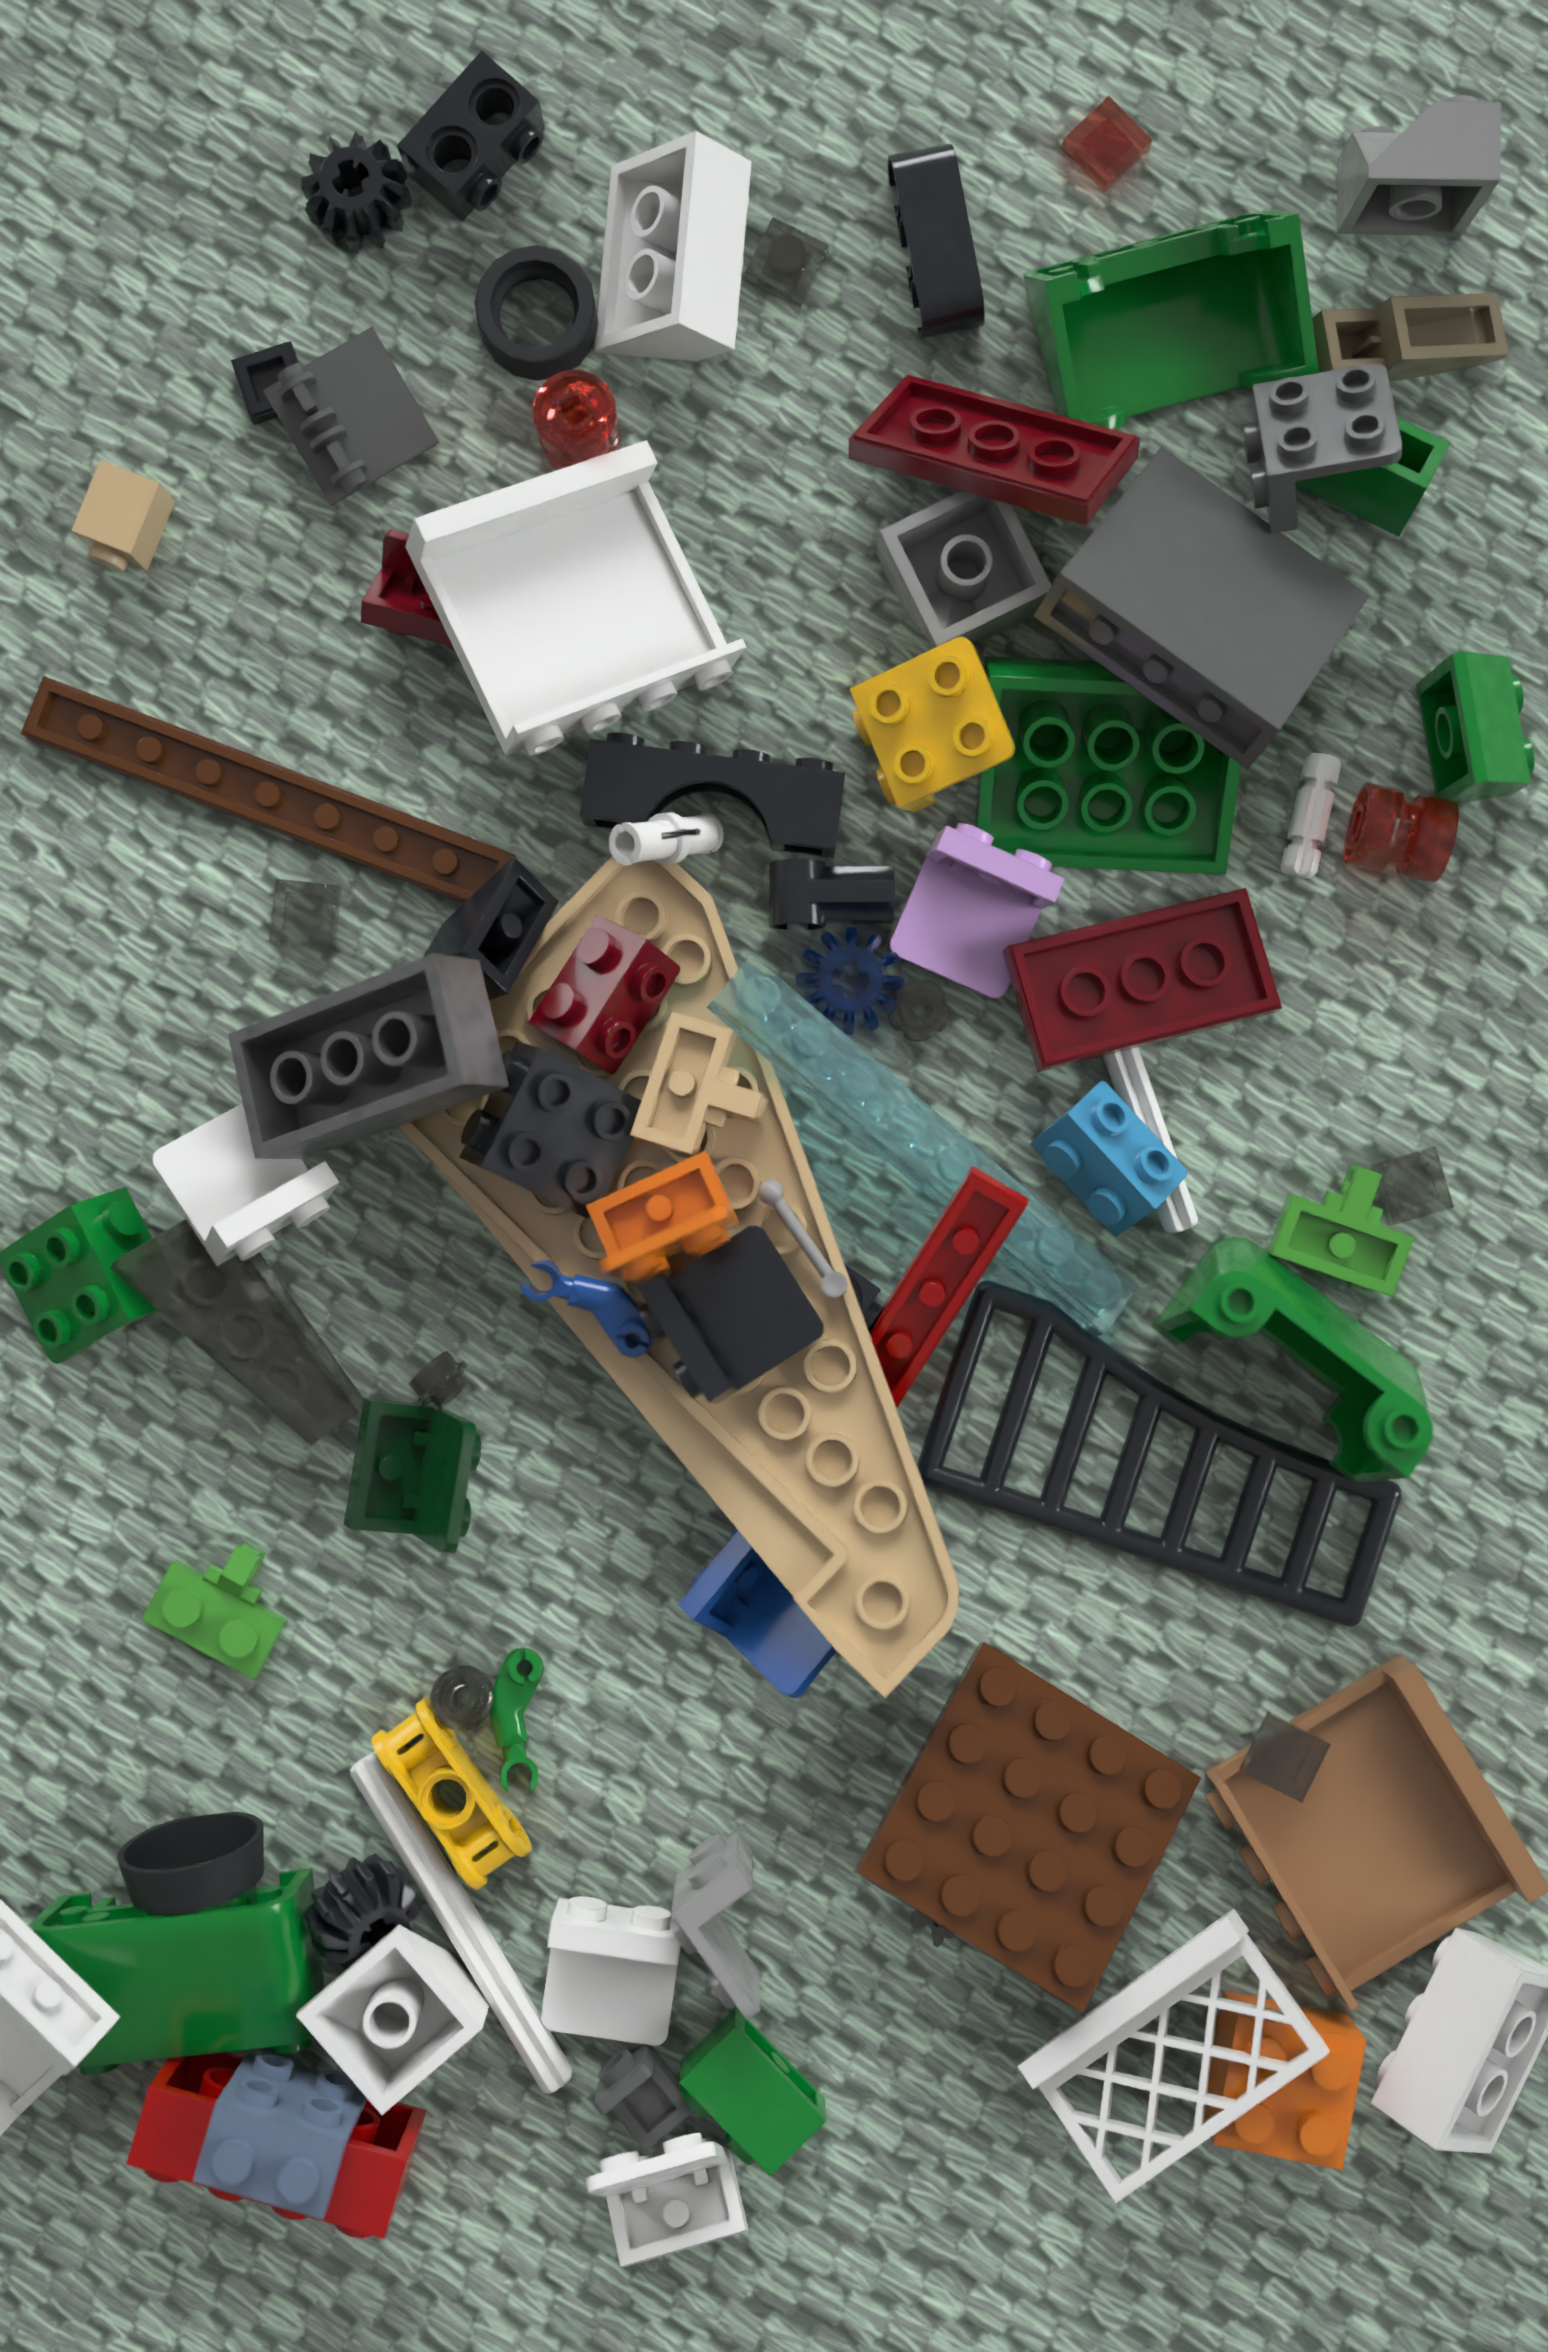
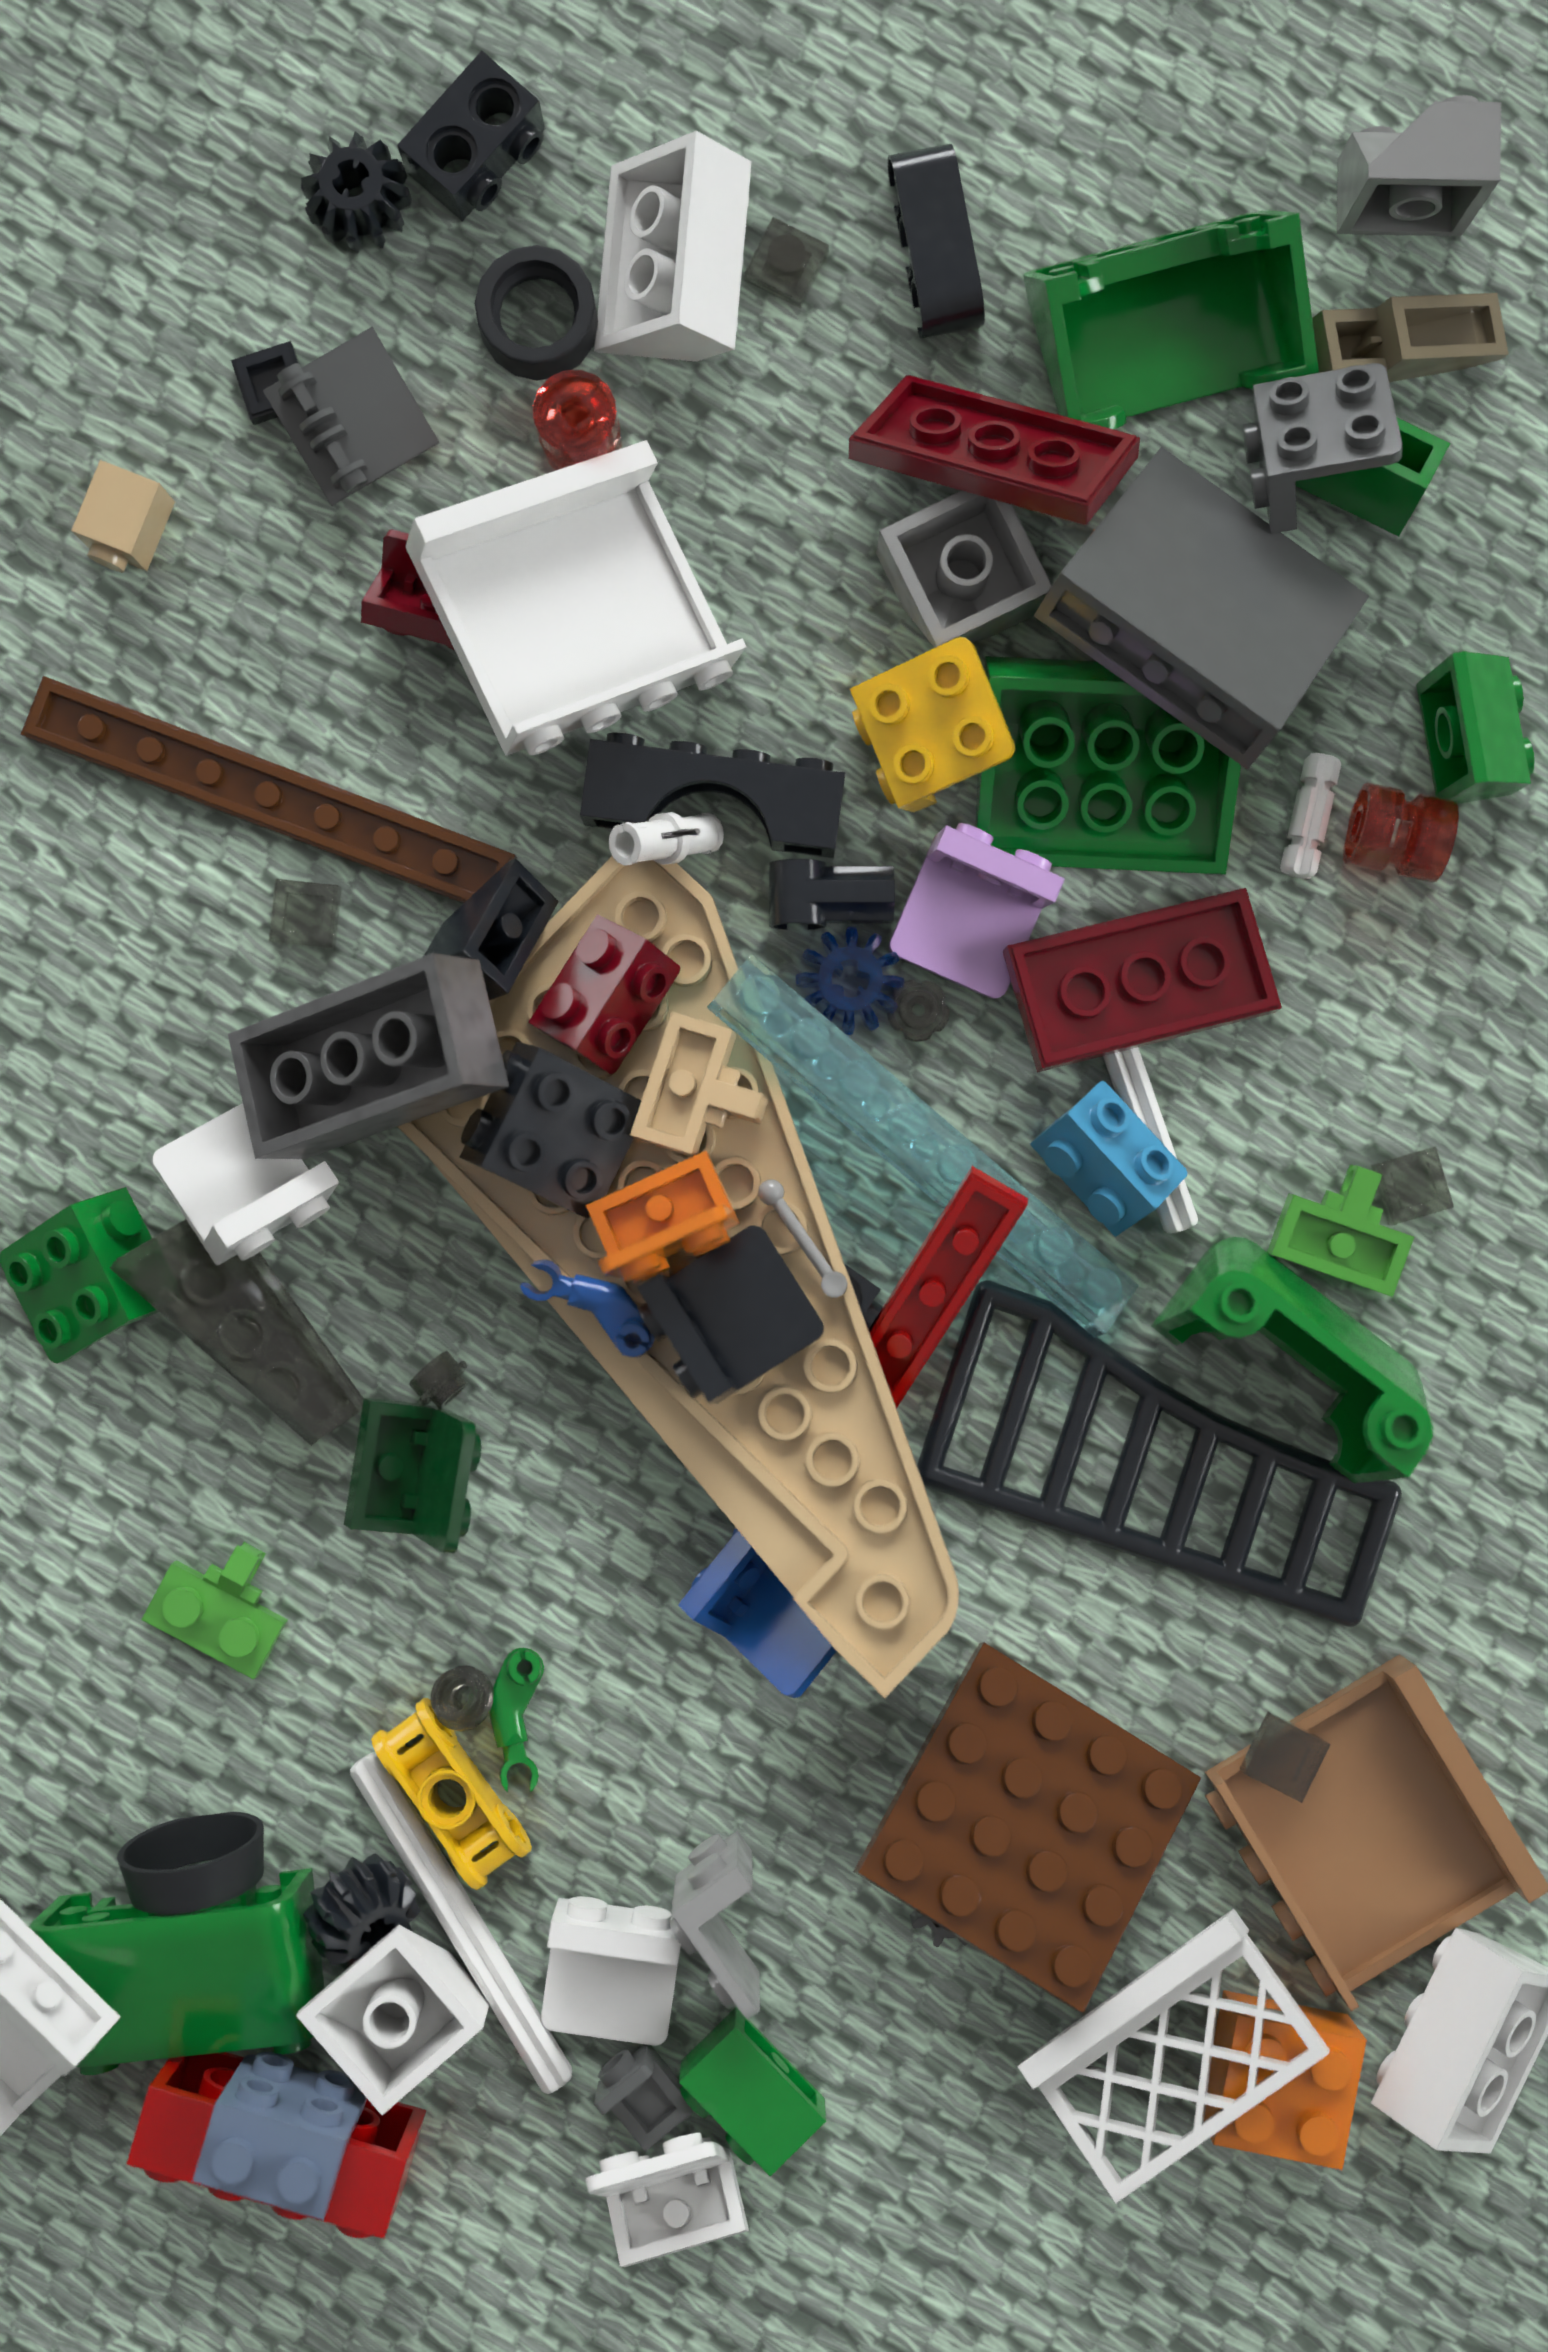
clear red tile [1061,96,1153,192] -> none

